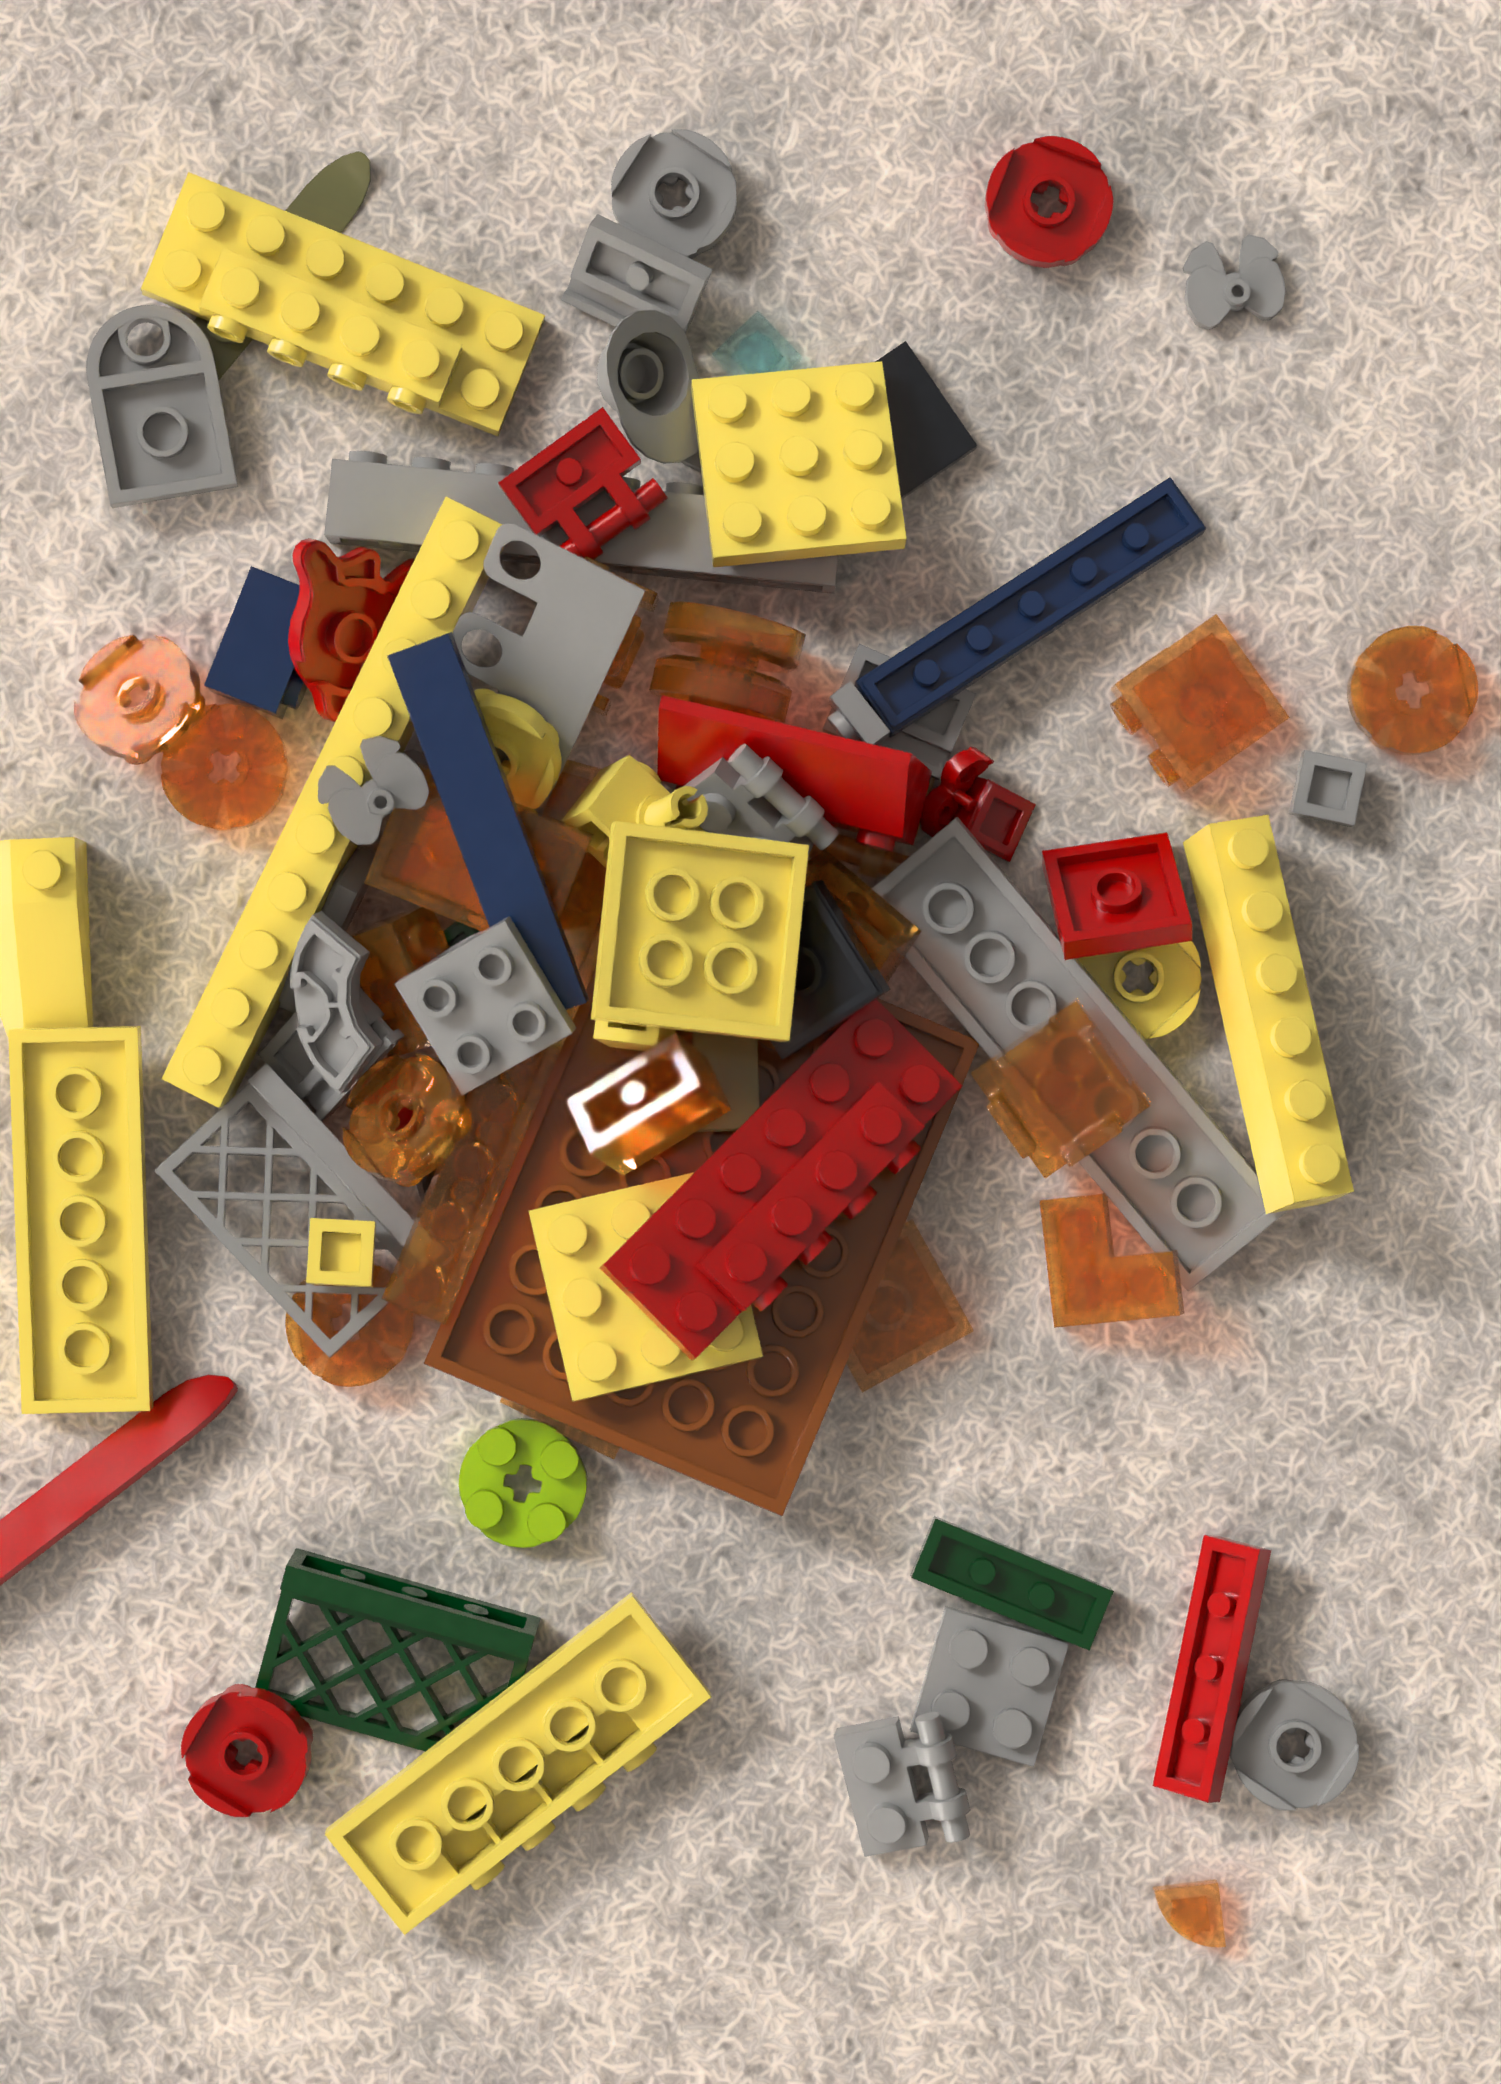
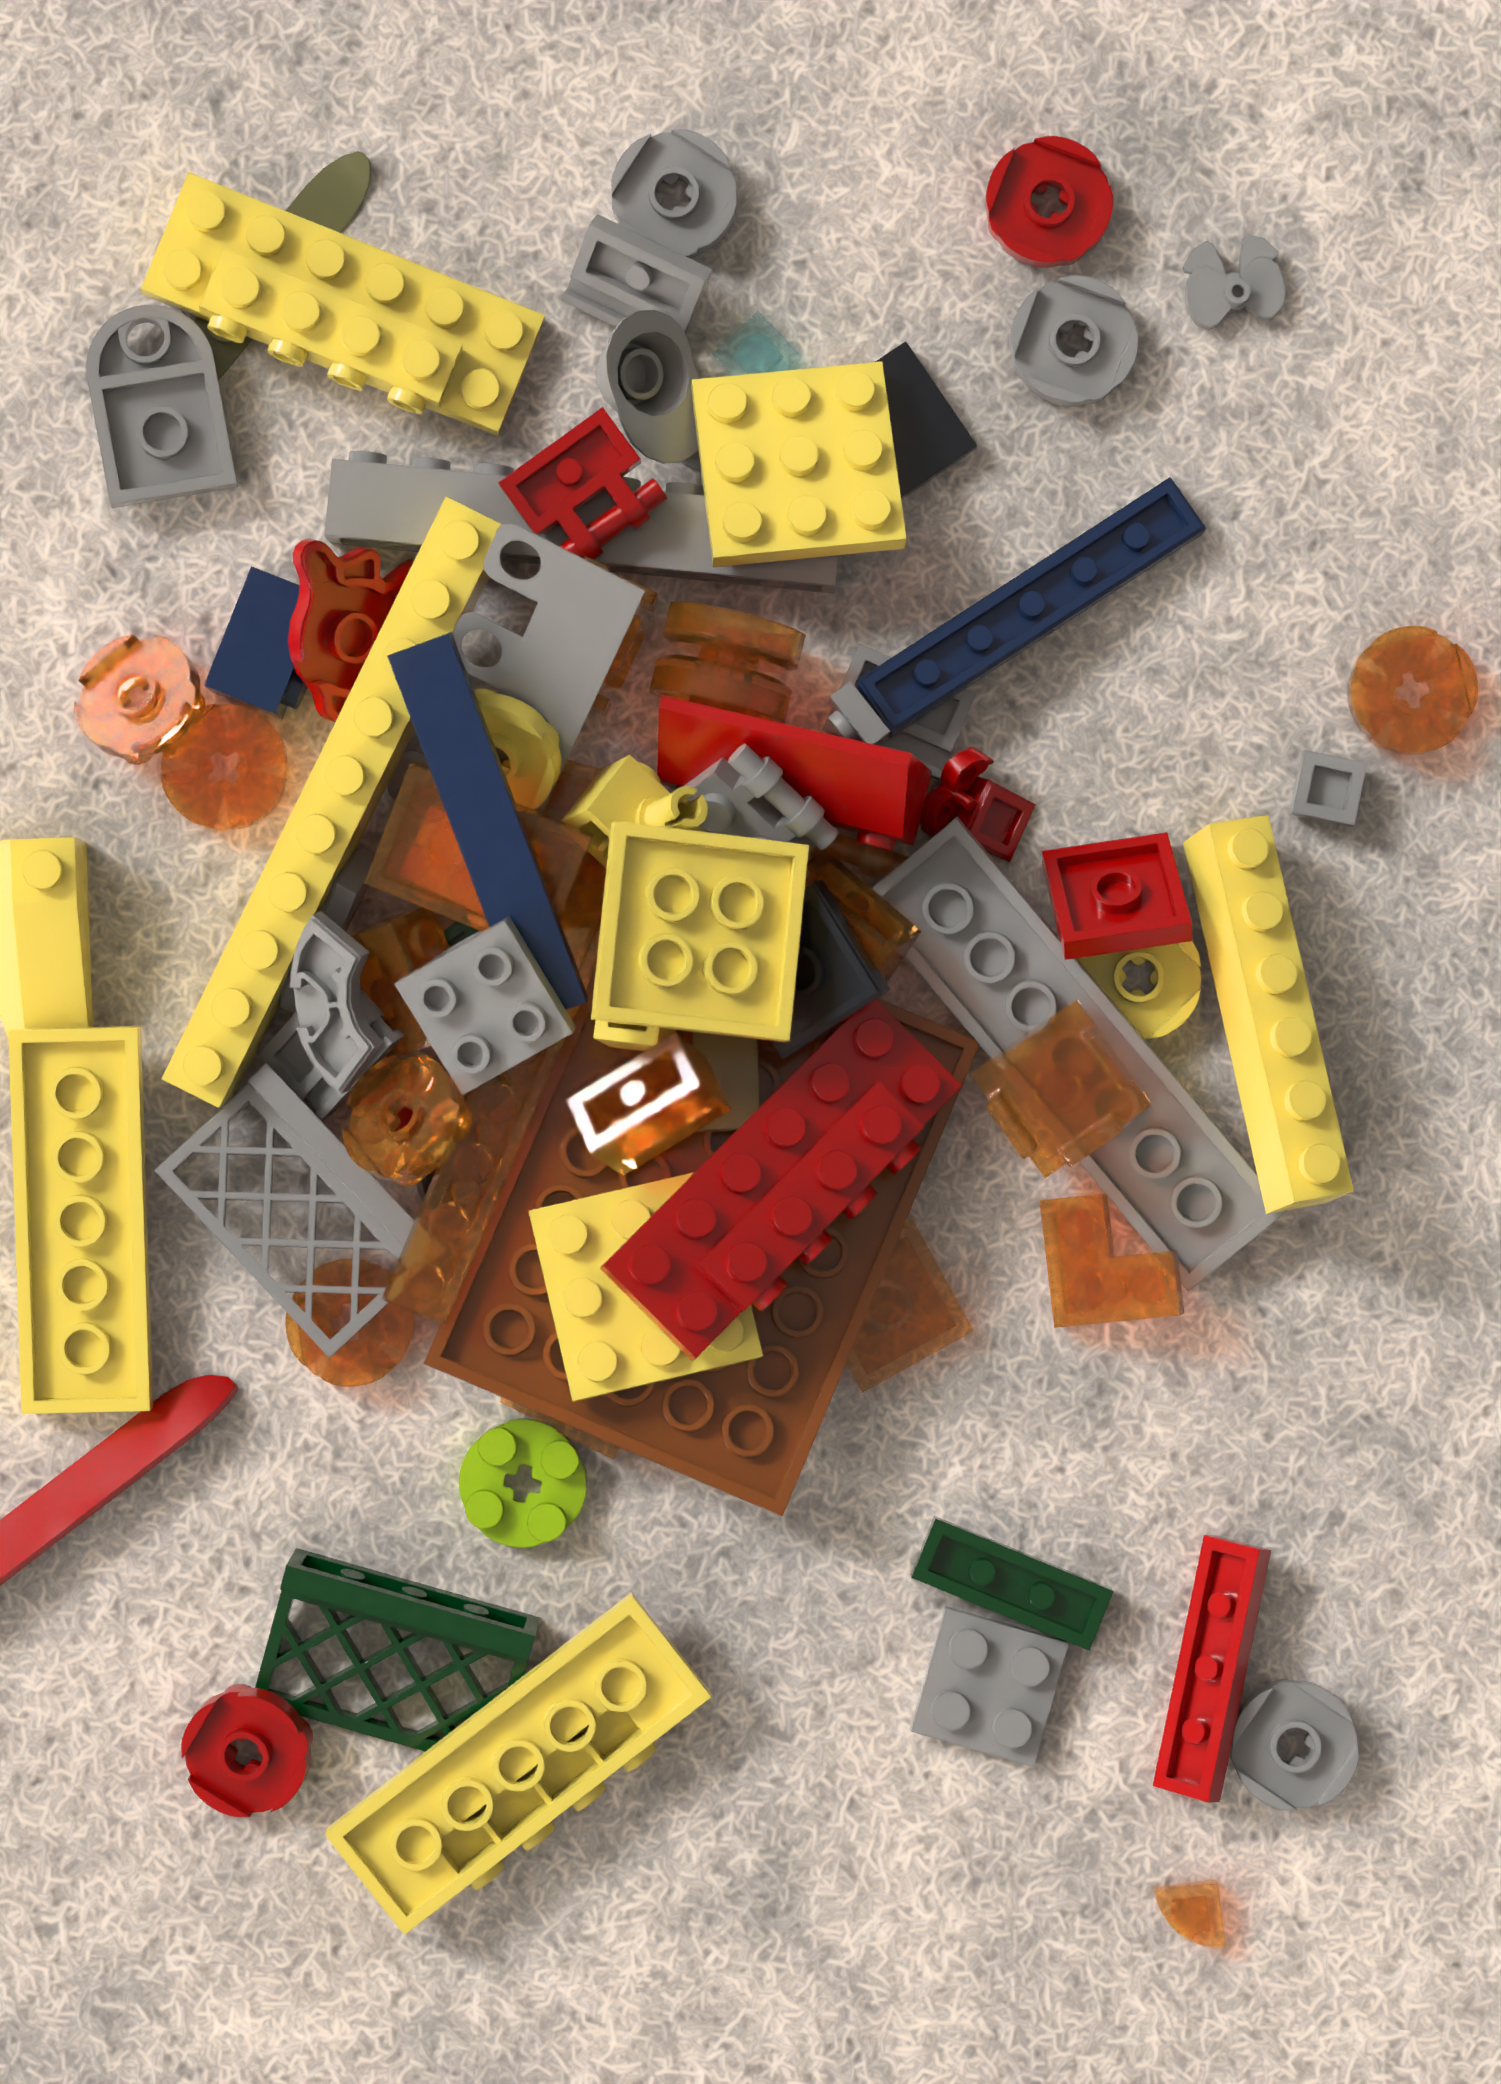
light yellow plate [306,1218,376,1287] -> none
light grey piece [318,736,429,845] -> none
light grey plate [834,1712,971,1857] -> none
clear orange plate [1110,614,1290,792] -> none
none -> light grey plate [1010,275,1139,407]

